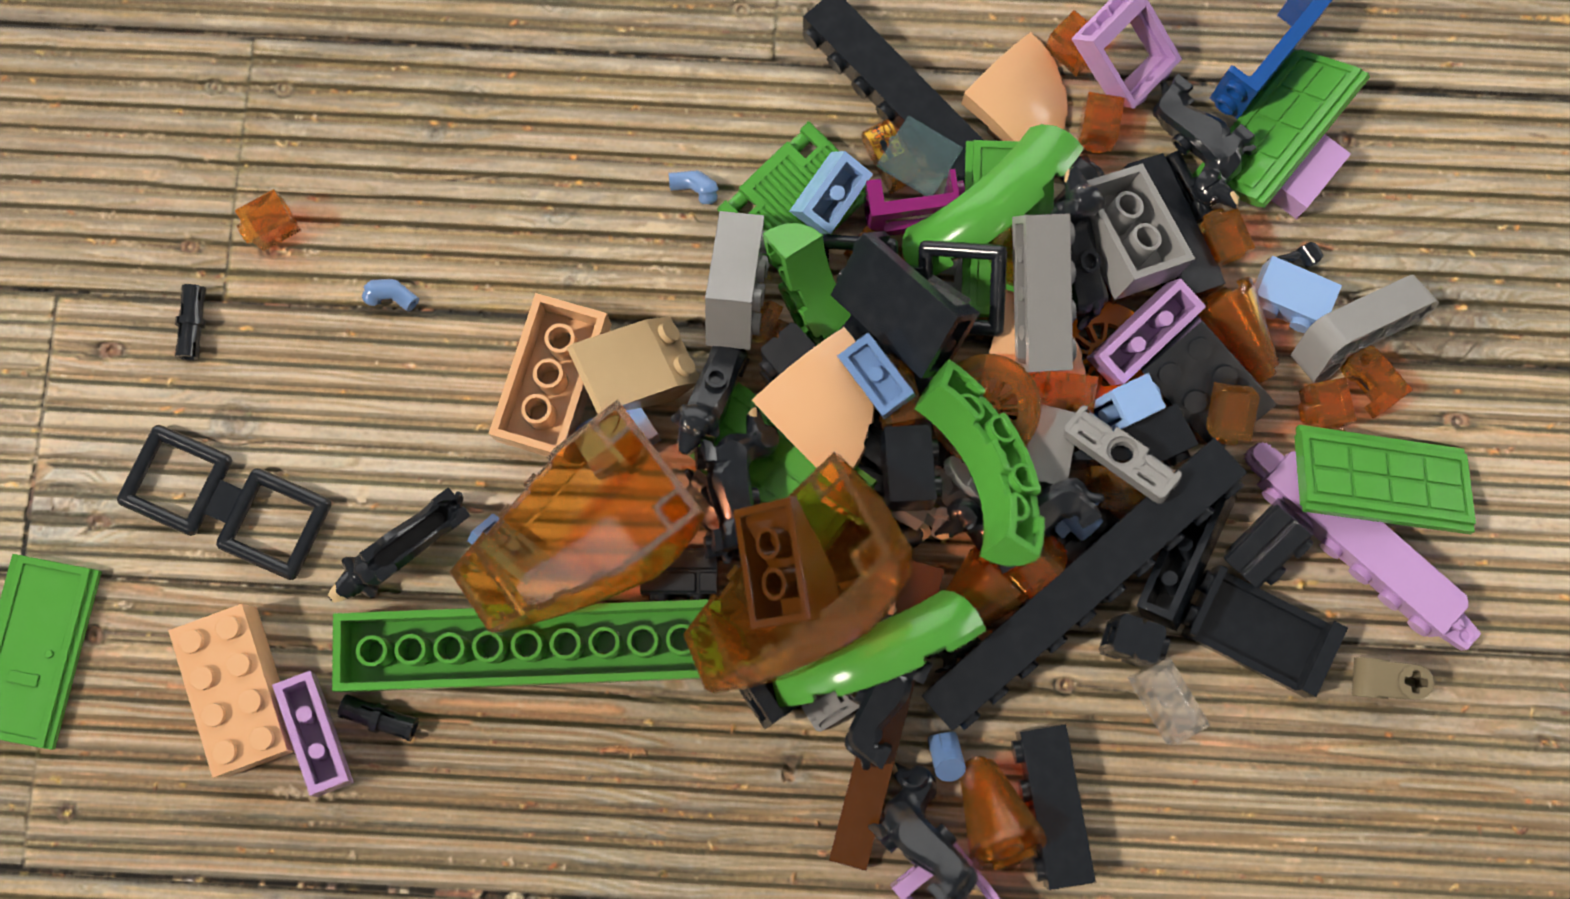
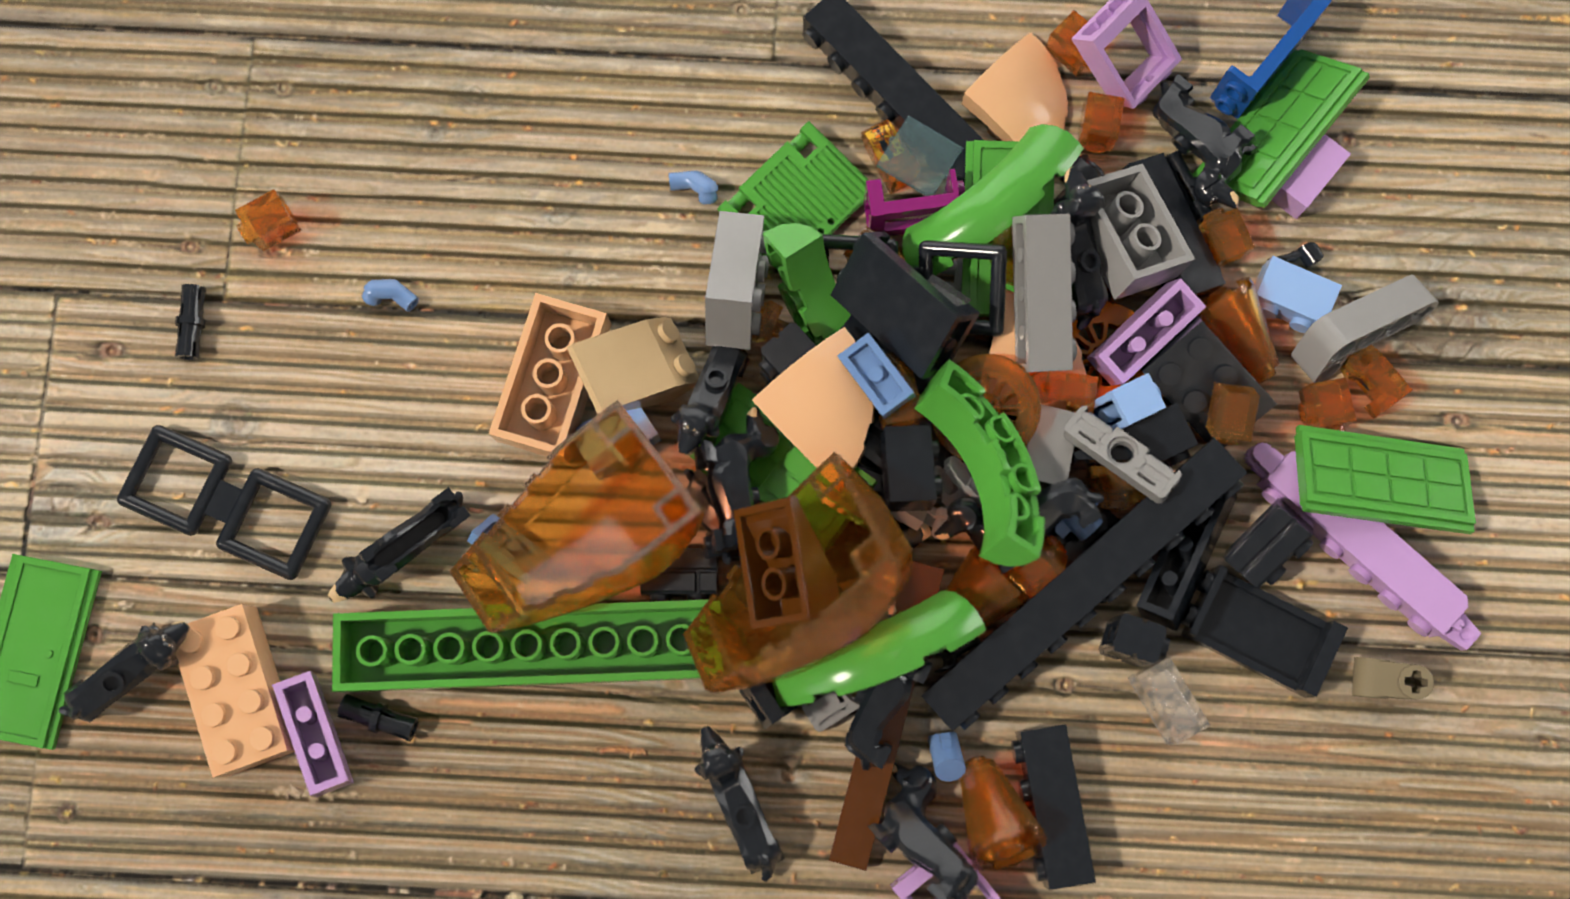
light blue brick [789,151,873,234] -> none
none -> black animal [59,621,190,722]
none -> black animal [695,726,785,882]

